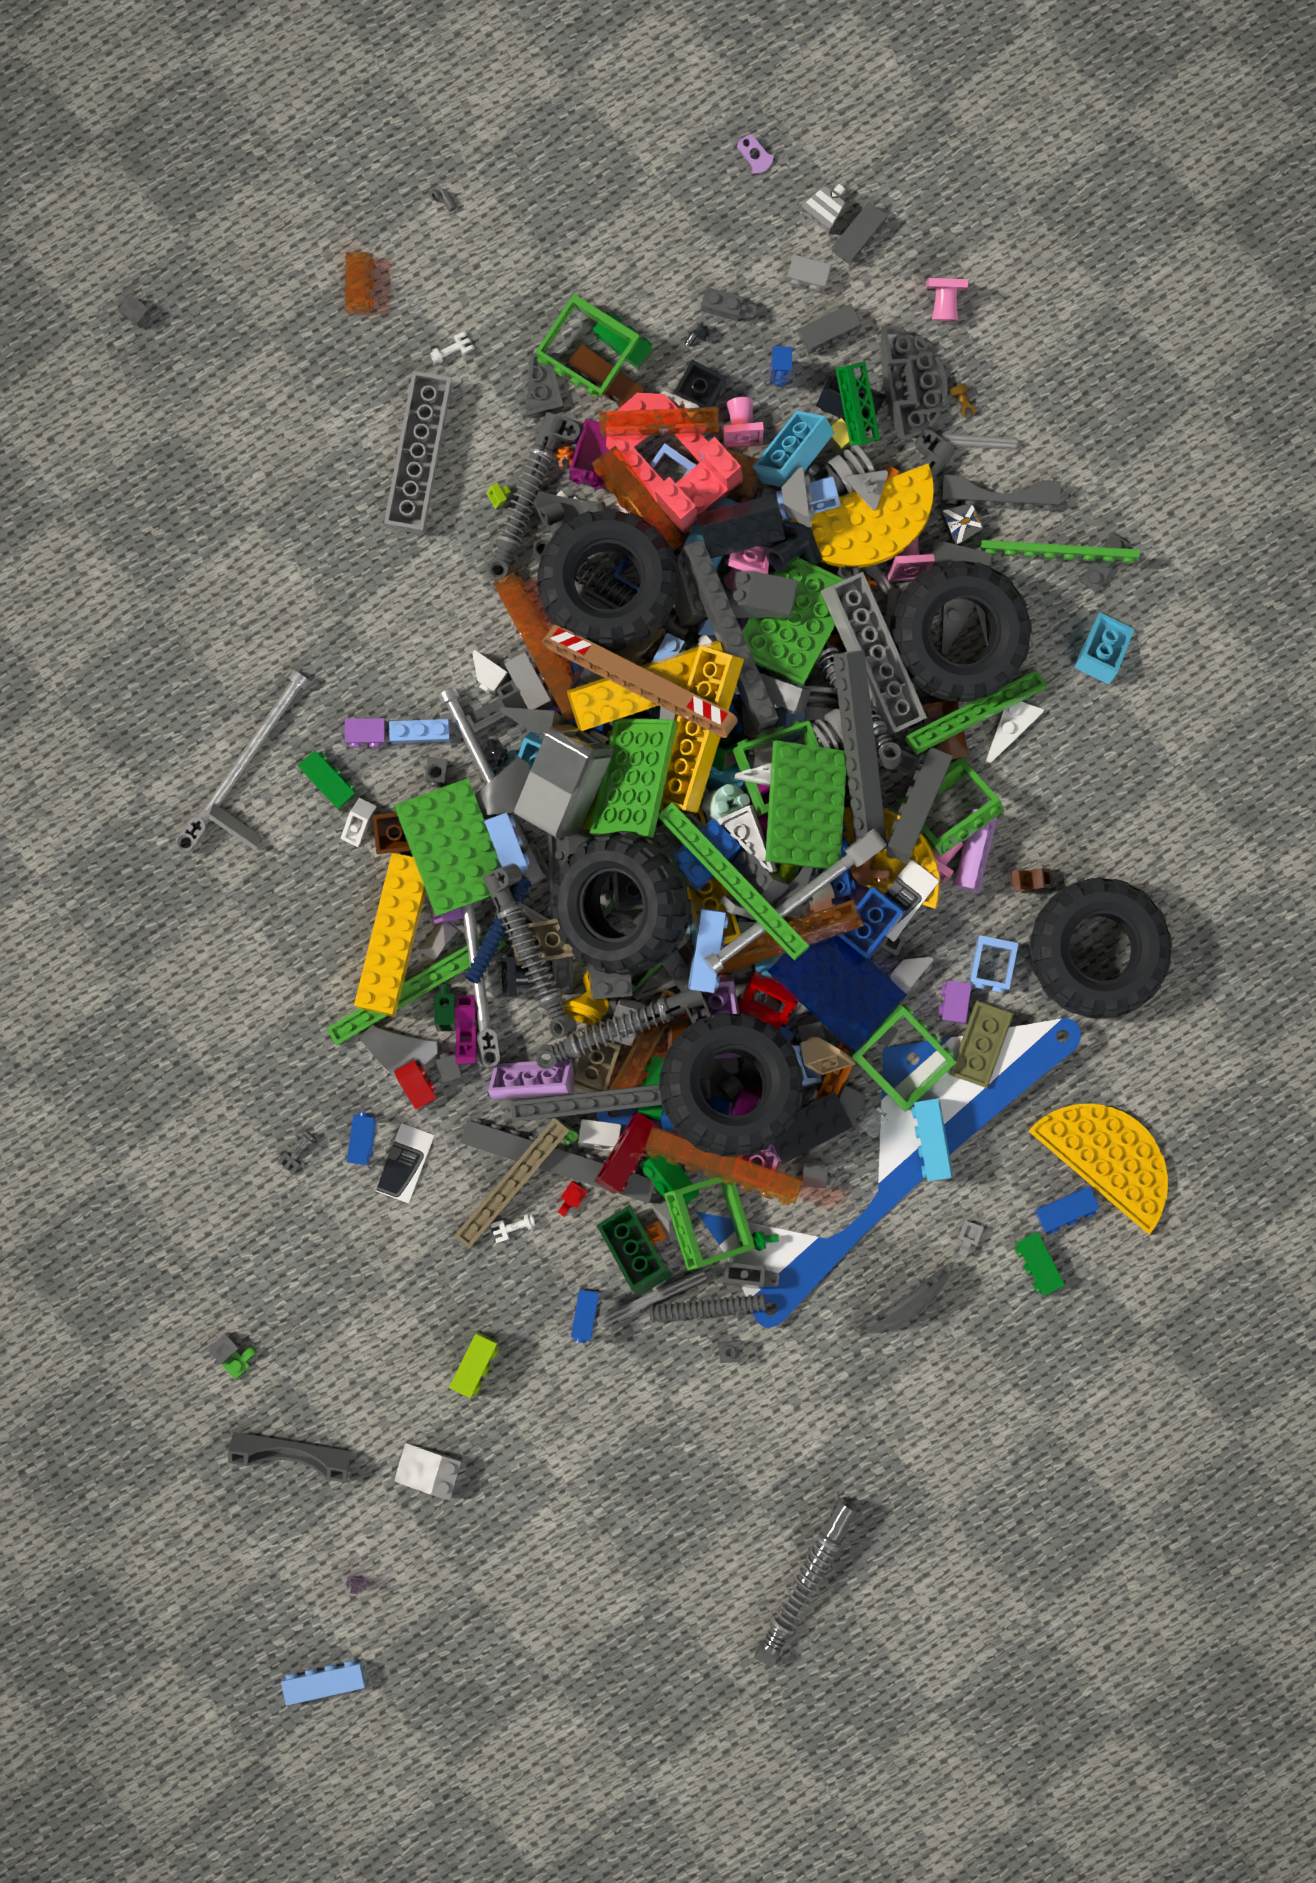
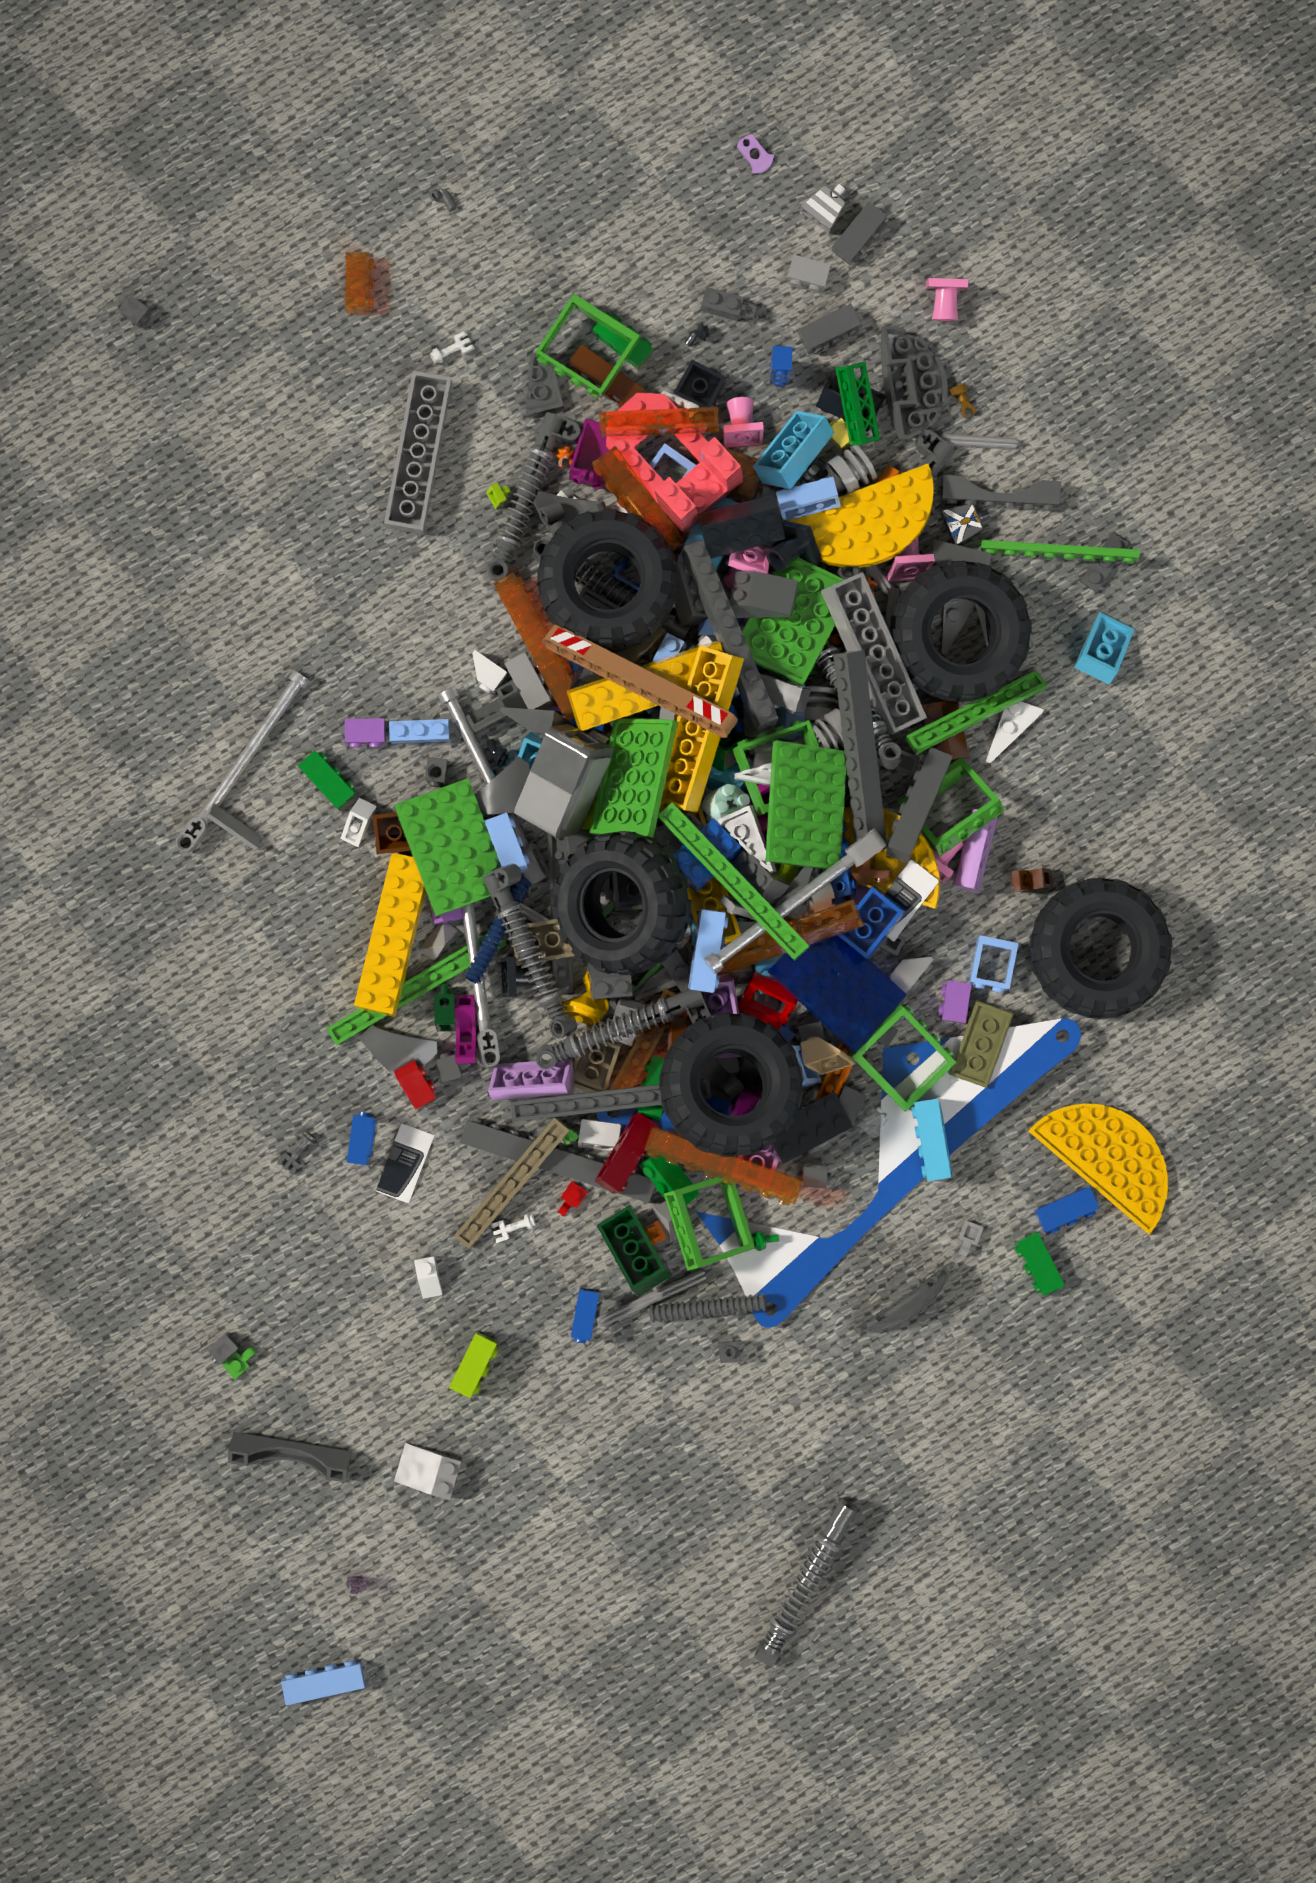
dark grey hinge [723,1262,779,1289] -> none
light grey slope [782,467,815,527] -> none
light grey piece [846,470,888,510] -> none
none -> white slope [414,1256,443,1299]

